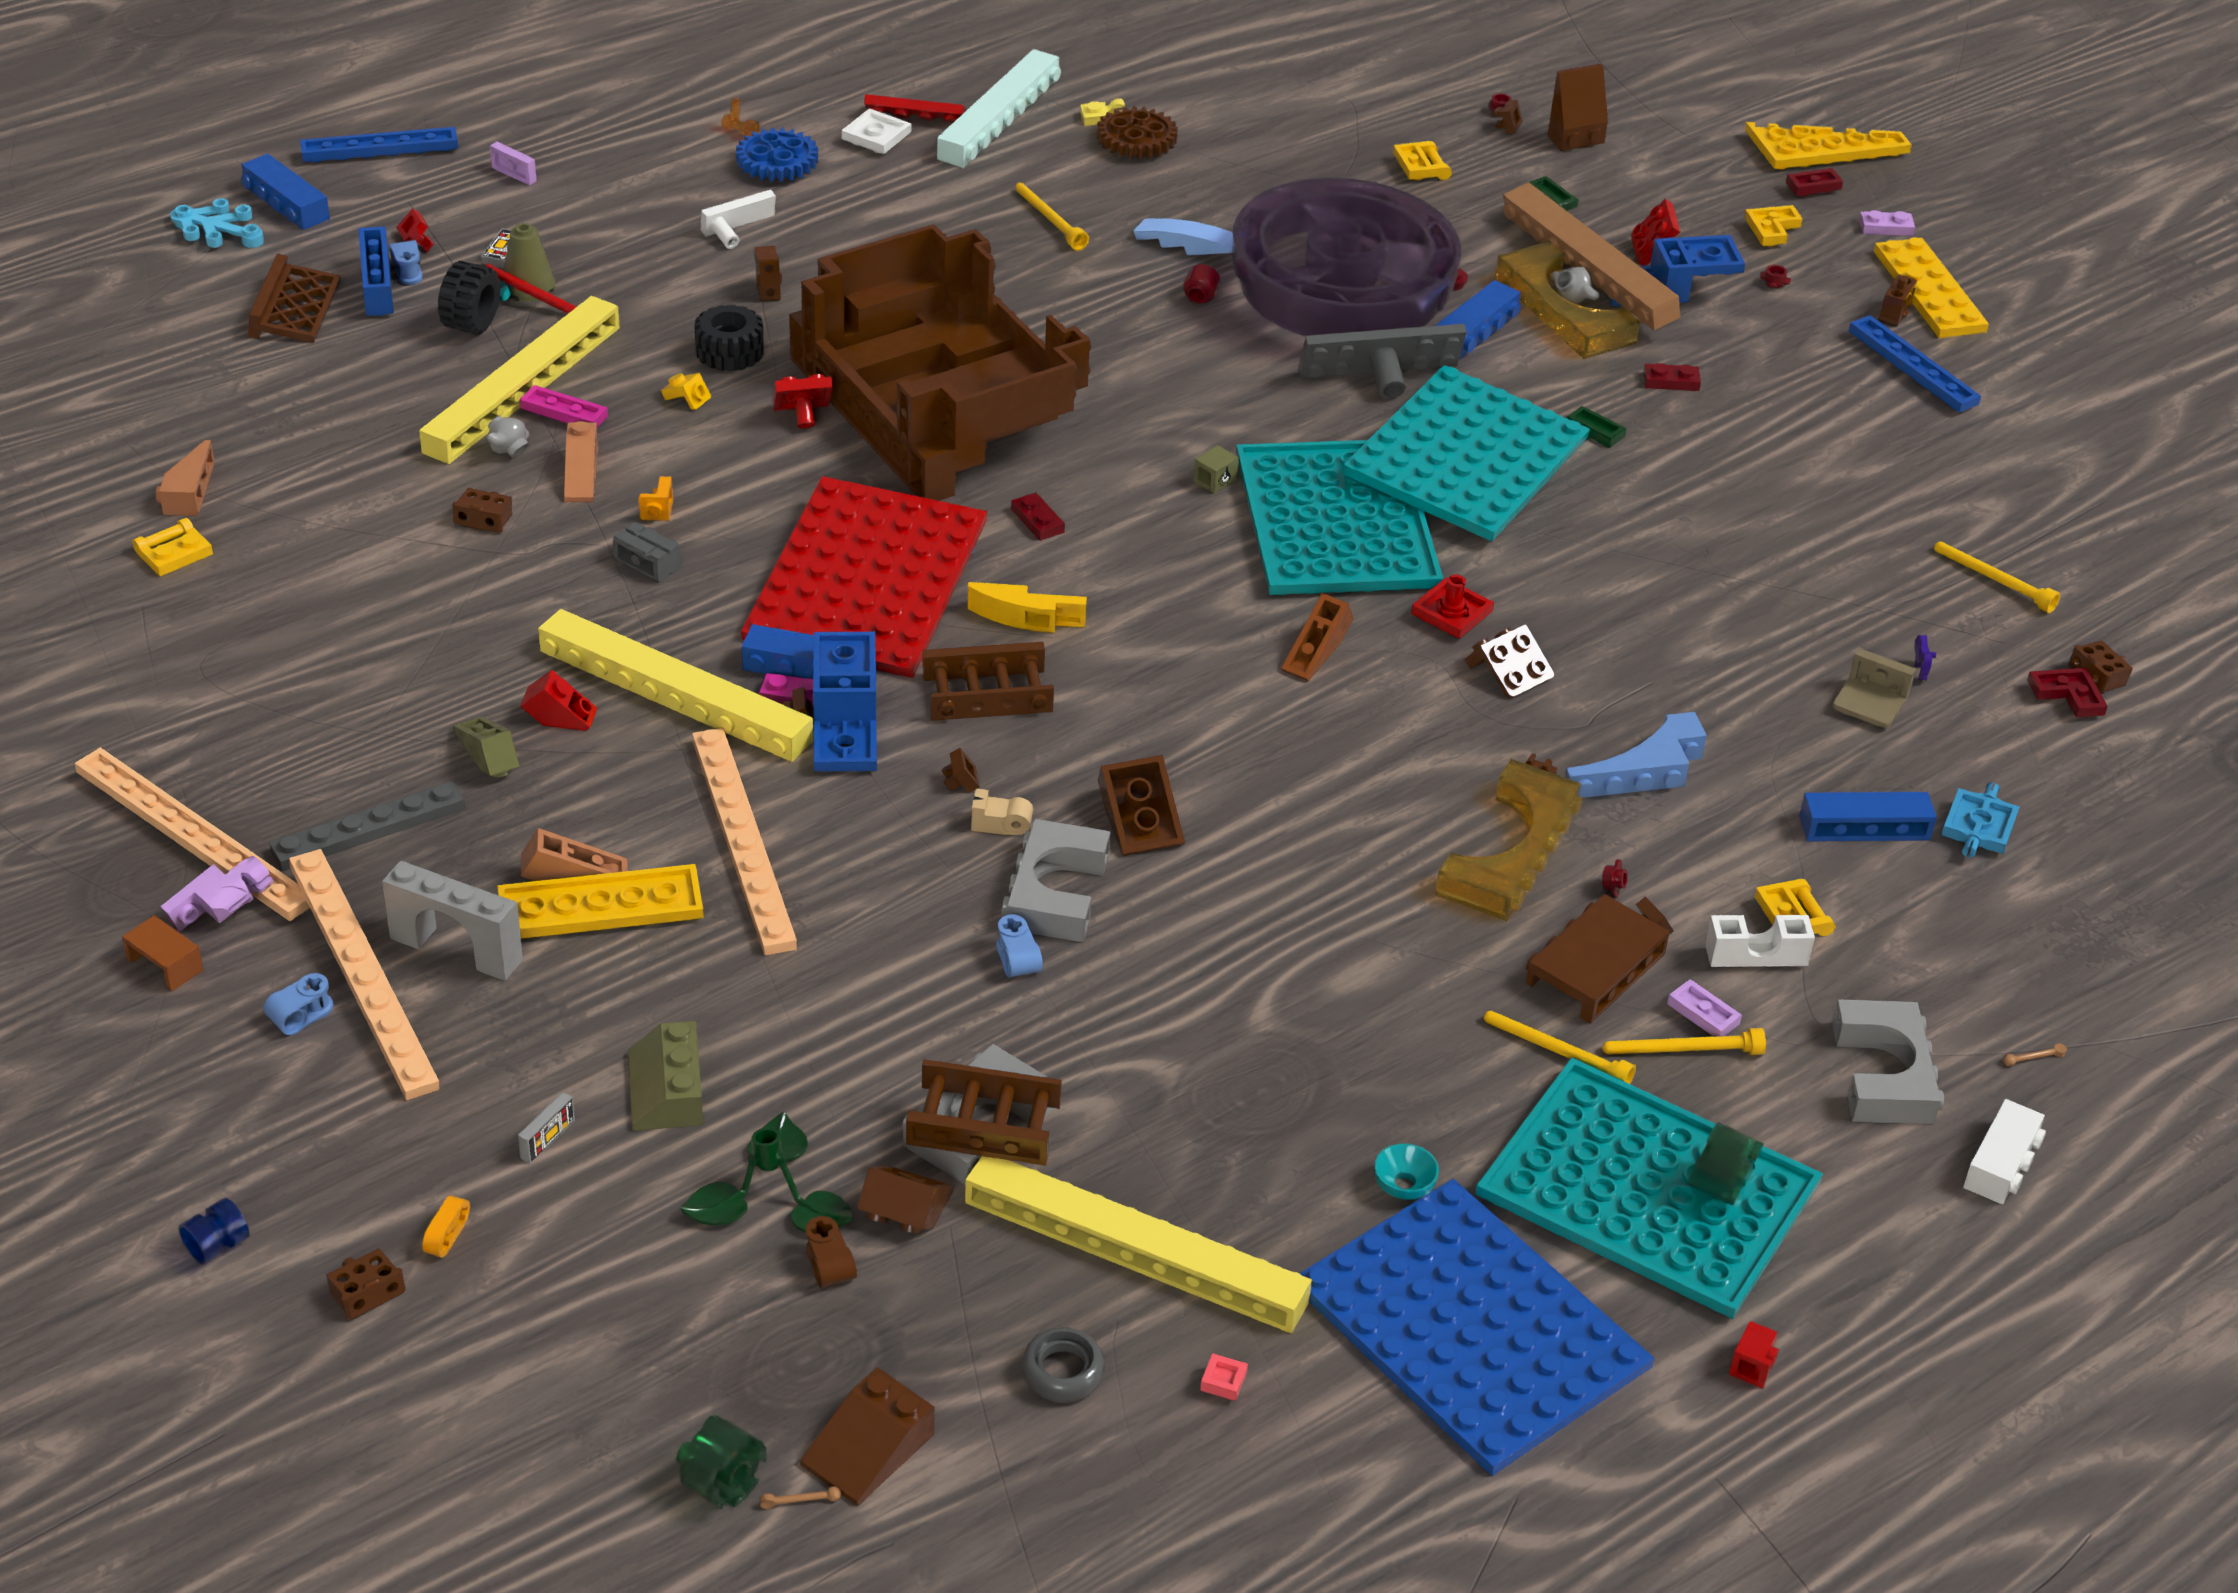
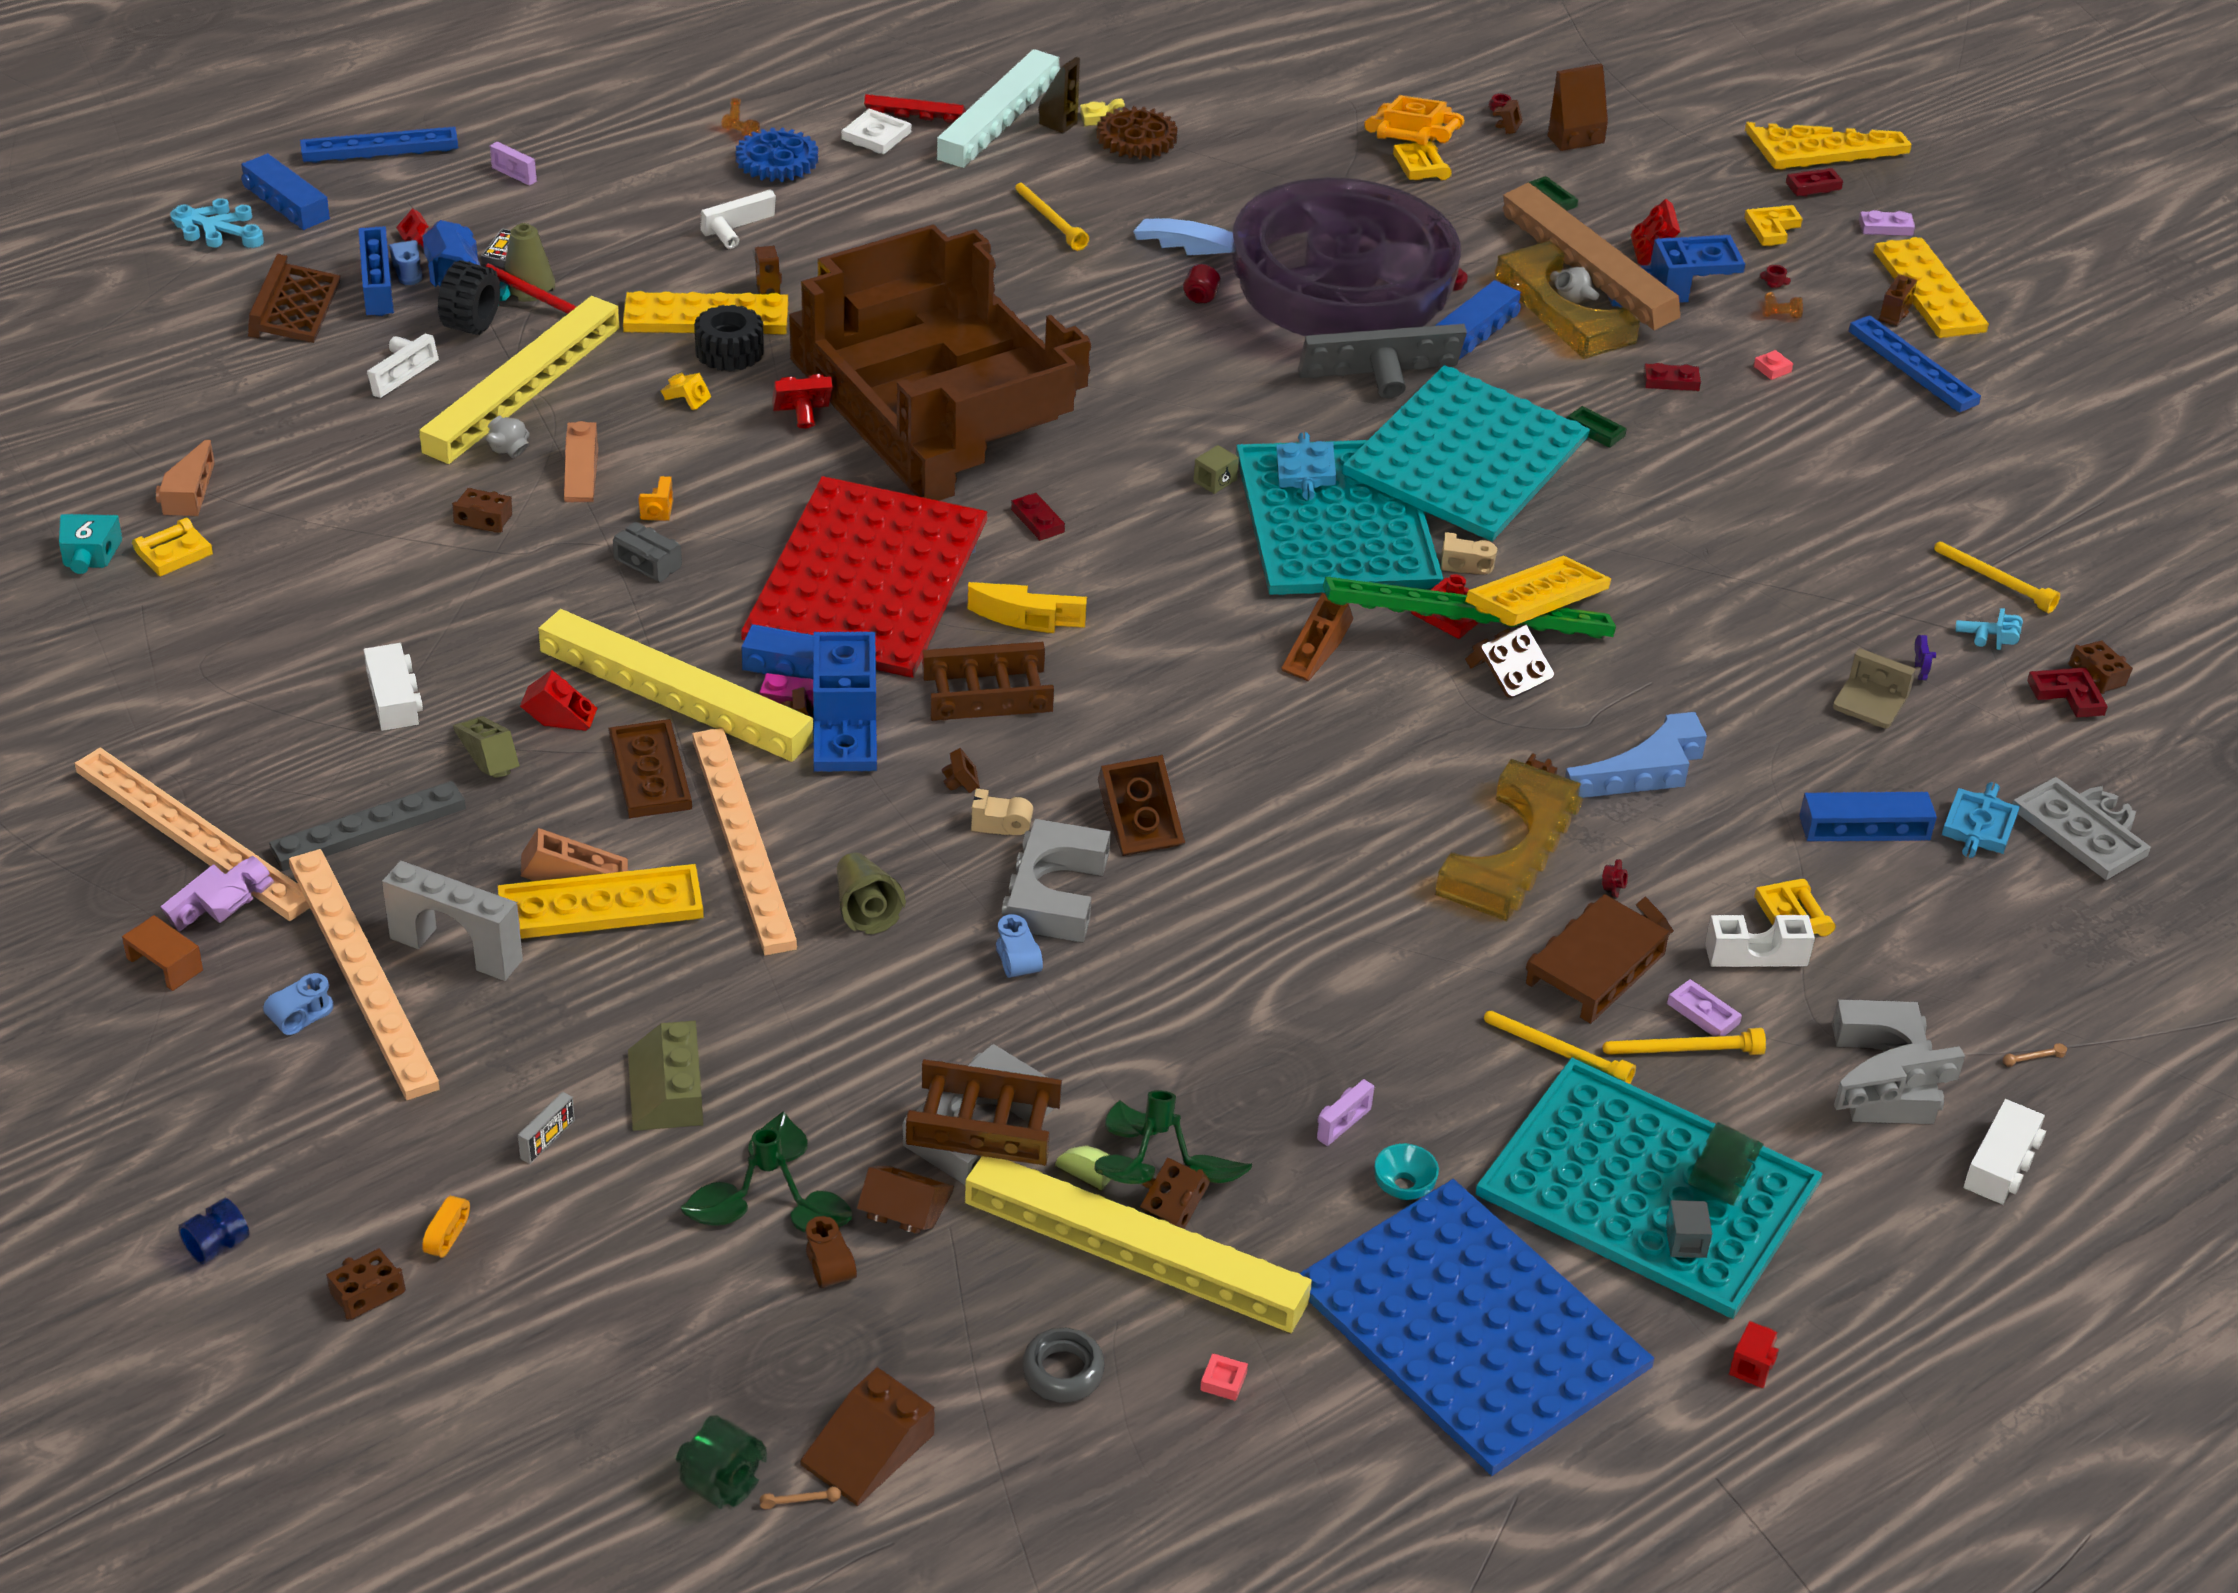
dark pink plate [520,385,608,428] -> none
none -> teal torso [59,514,123,574]
none -> white brick [364,643,423,731]
none -> white piece [367,333,439,398]
none -> blue brick [423,220,480,287]
none -> reddish brown tile [608,719,692,819]
none -> yellow plate [623,291,788,334]
none -> olive cone [837,853,906,934]
none -> dark brown slope [1038,57,1080,134]
none -> yellowish green brick [1055,1146,1112,1190]
none -> dark green plant [1094,1090,1252,1184]
none -> reddish brown piece [1140,1157,1210,1229]
none -> dark azure plate [1277,432,1336,500]
none -> lavender plate [1317,1079,1374,1146]
none -> green plate [1323,576,1616,638]
none -> light orange brick [1364,95,1464,146]
none -> tan leg [1440,532,1497,575]
none -> yellow plate [1465,555,1611,626]
none -> dark grey panel [1666,1200,1712,1258]
none -> coral plate [1754,350,1793,380]
none -> clear orange piece [1762,292,1803,318]
none -> light grey slope [1834,1042,1965,1110]
none -> medium azure arm [1956,608,2023,650]
none -> light grey plate [2013,777,2151,880]

